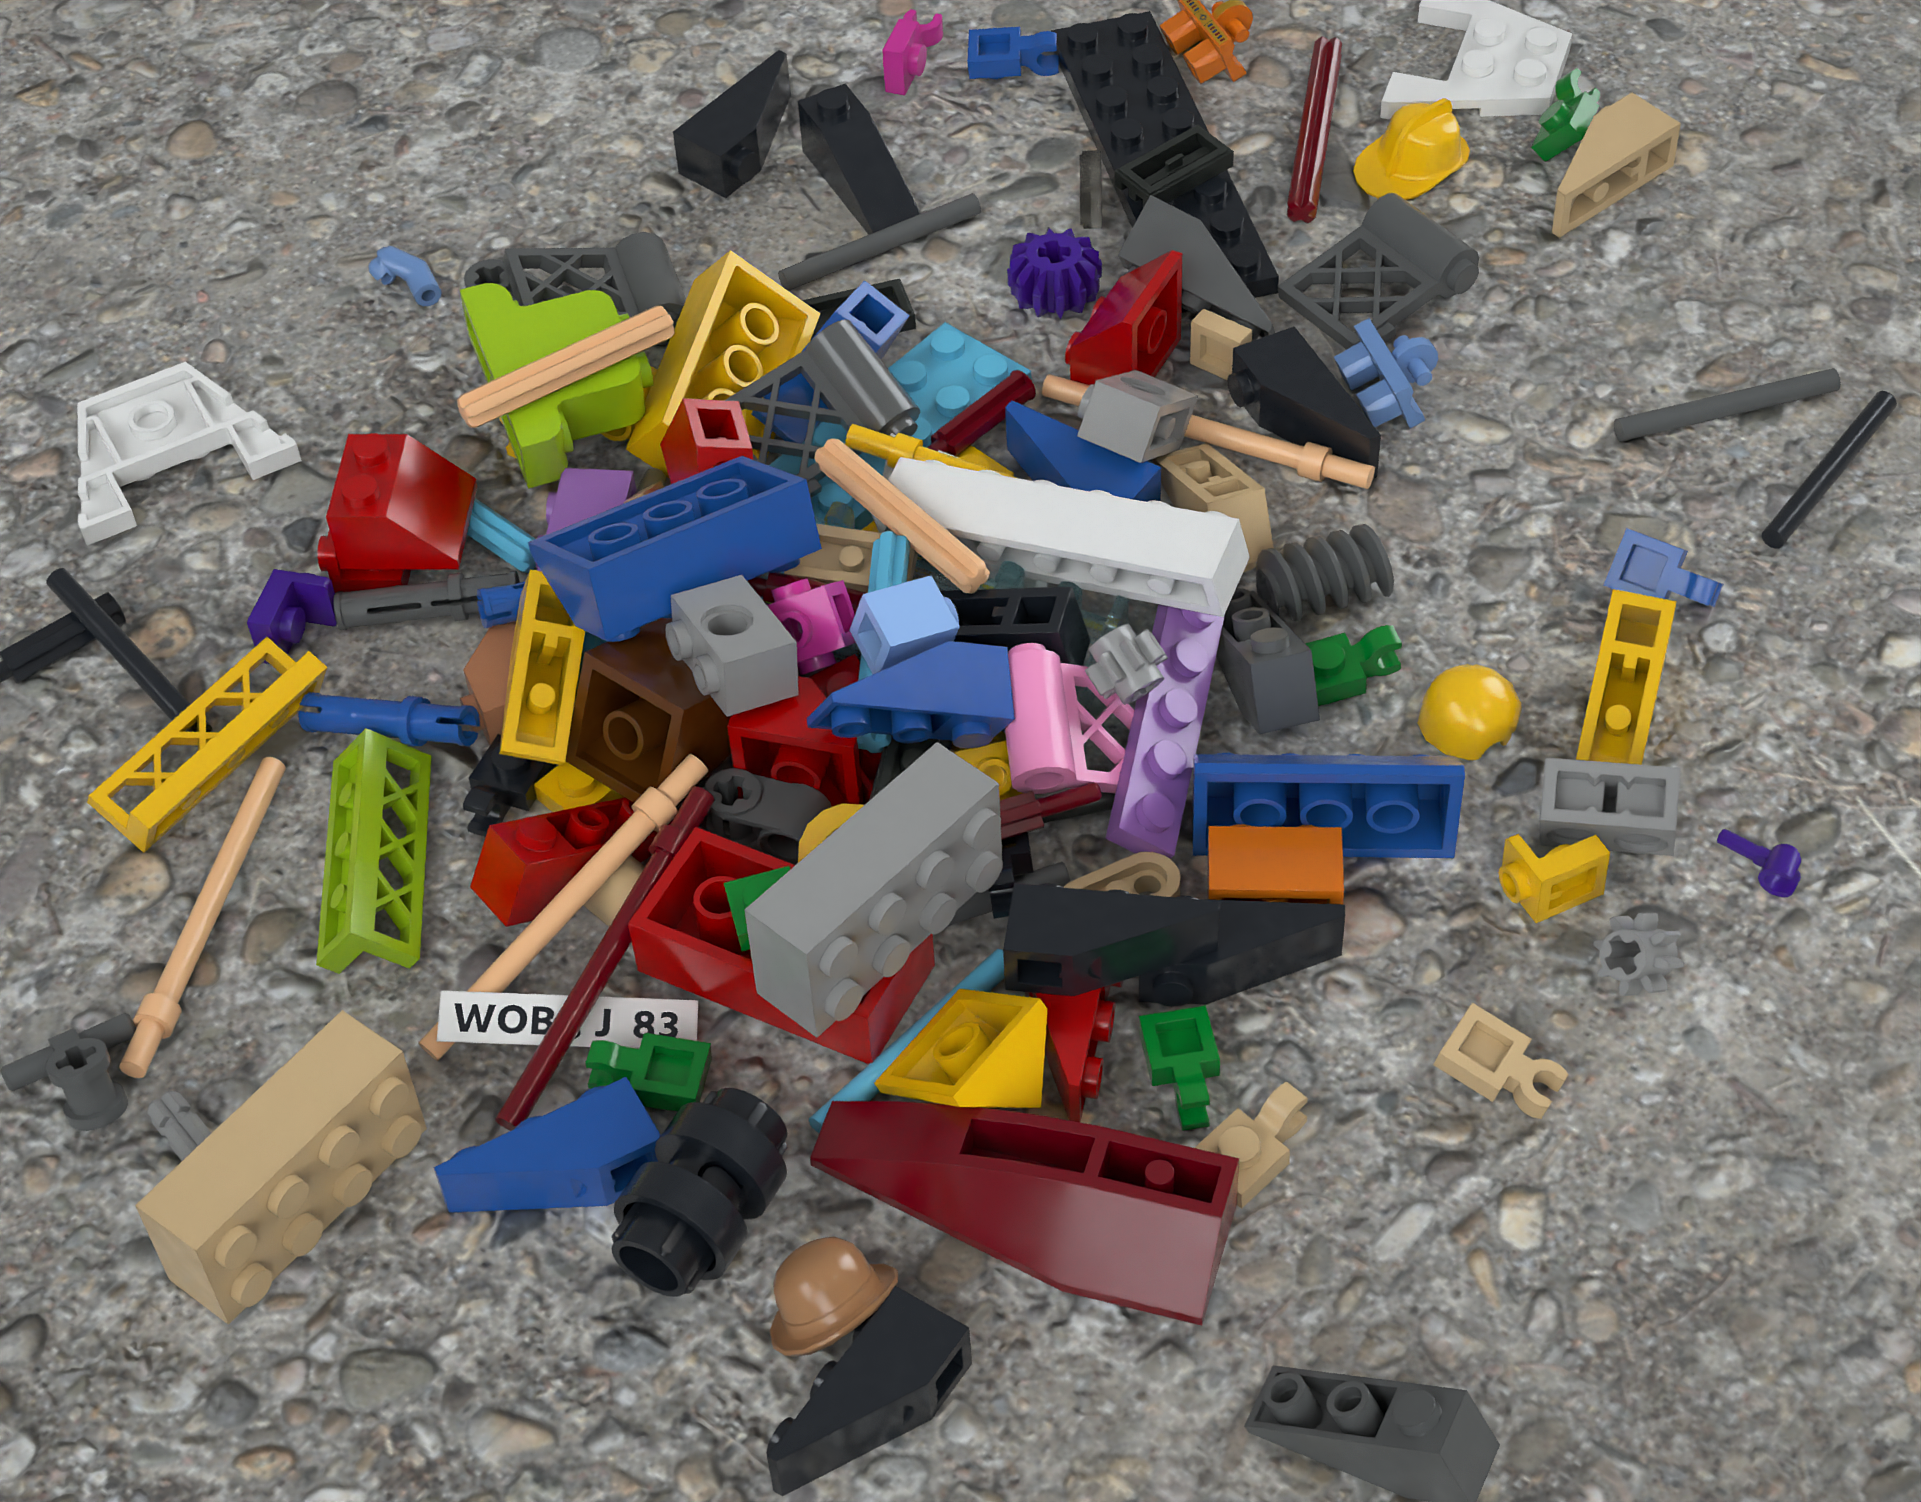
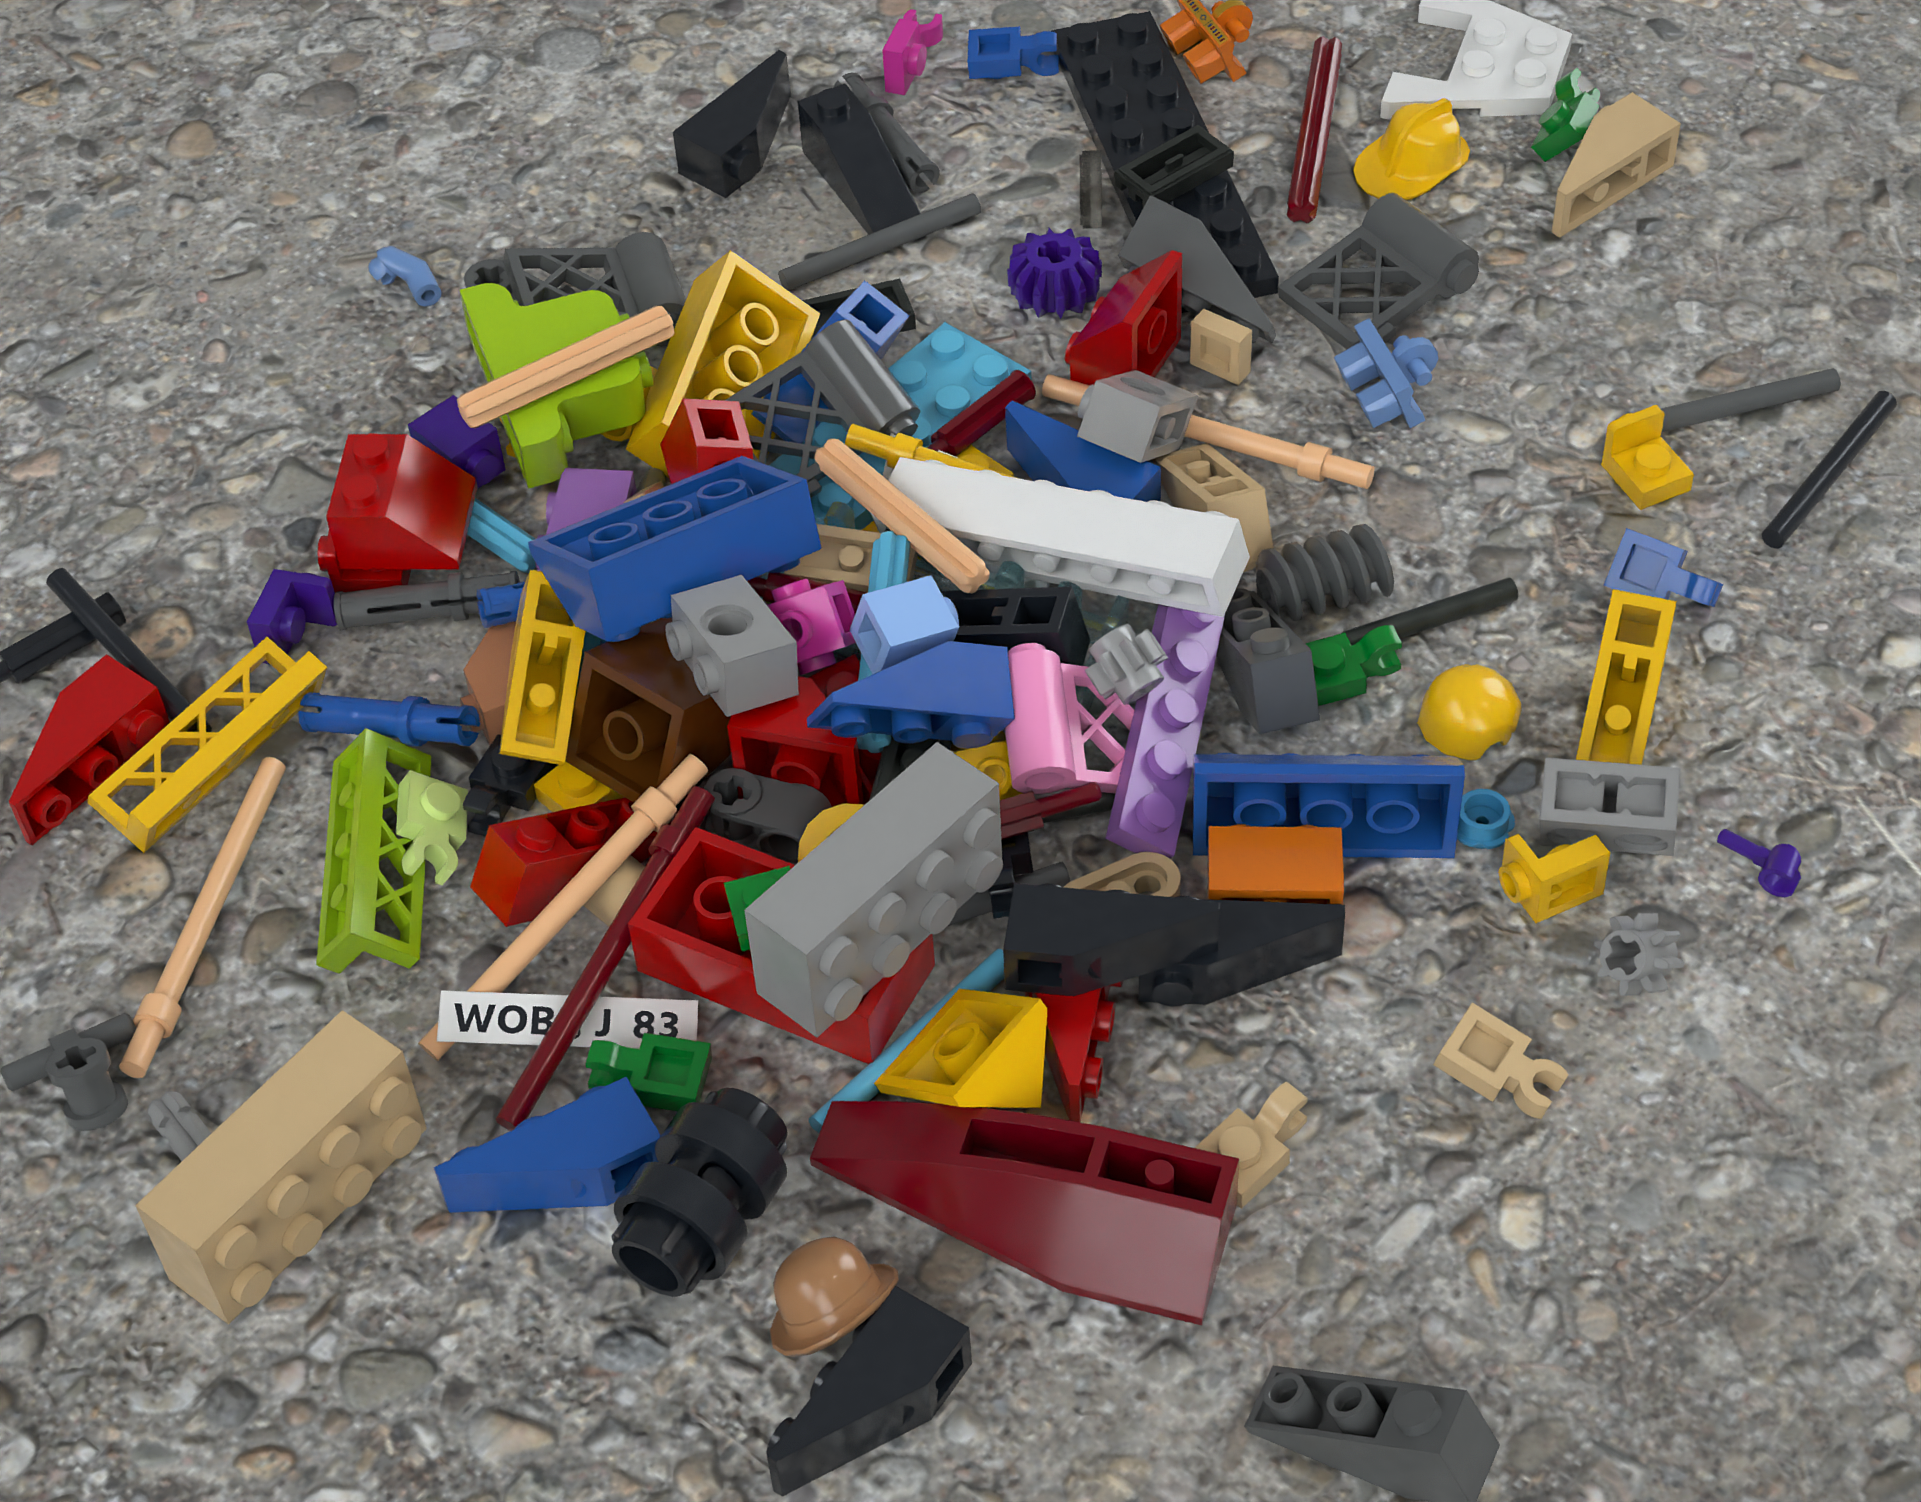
white wing [77,362,301,546] -> none
green plate [1139,1005,1220,1131] -> none
black slope [1227,326,1381,479] -> none
none -> red slope [8,654,170,845]
none -> yellowish green plate [396,770,468,886]
none -> dark purple brick [408,395,506,489]
none -> dark grey pin [833,72,940,193]
none -> pearl dark grey bar [1342,577,1518,646]
none -> dark azure plate [1457,789,1515,849]
none -> yellow bracket [1601,405,1694,510]

